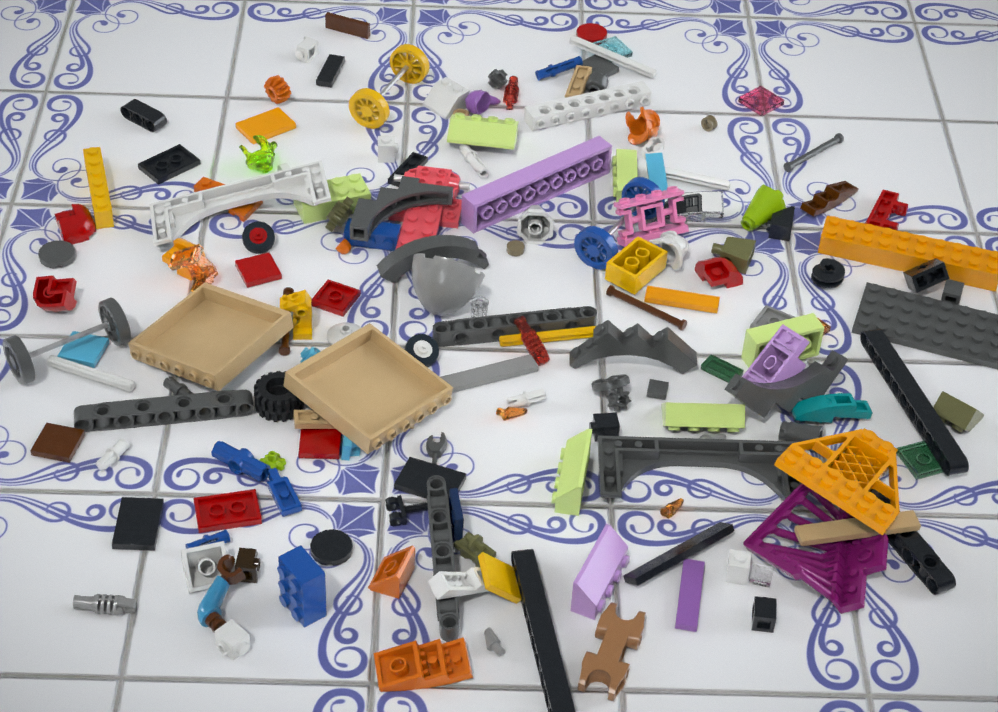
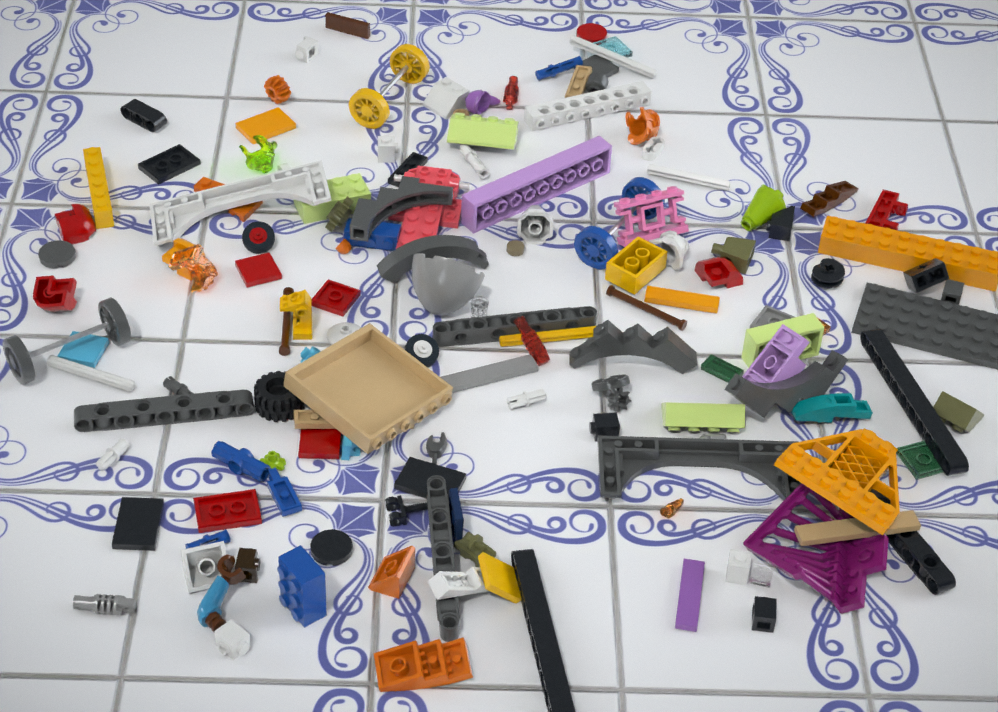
reddish brown tile [30,422,85,463] -> none
tan panel [128,283,294,391] -> none
black tile [316,54,345,88] -> none
light grey bar [484,627,505,656] -> none
dark grey gear [488,69,508,89] -> none
clear orange bar [496,407,528,421] -> none
yellowish green slope [551,429,592,516] -> none
lavender slope [570,524,630,620] -> none
medium nougat piece [578,602,646,701] -> none
yellowish green brick [612,149,638,202] -> none
black tile [623,522,735,586] -> none
medium azure tile [645,153,668,191] -> none
dark grey tile [646,379,669,400] -> none
slope [651,191,724,225] -> none
dark tan bush [701,115,718,132] -> none
clear pink tile [738,86,785,116] -> none
dark grey plant [778,421,824,453] -> none
dark grey bar [783,133,844,172] -> none

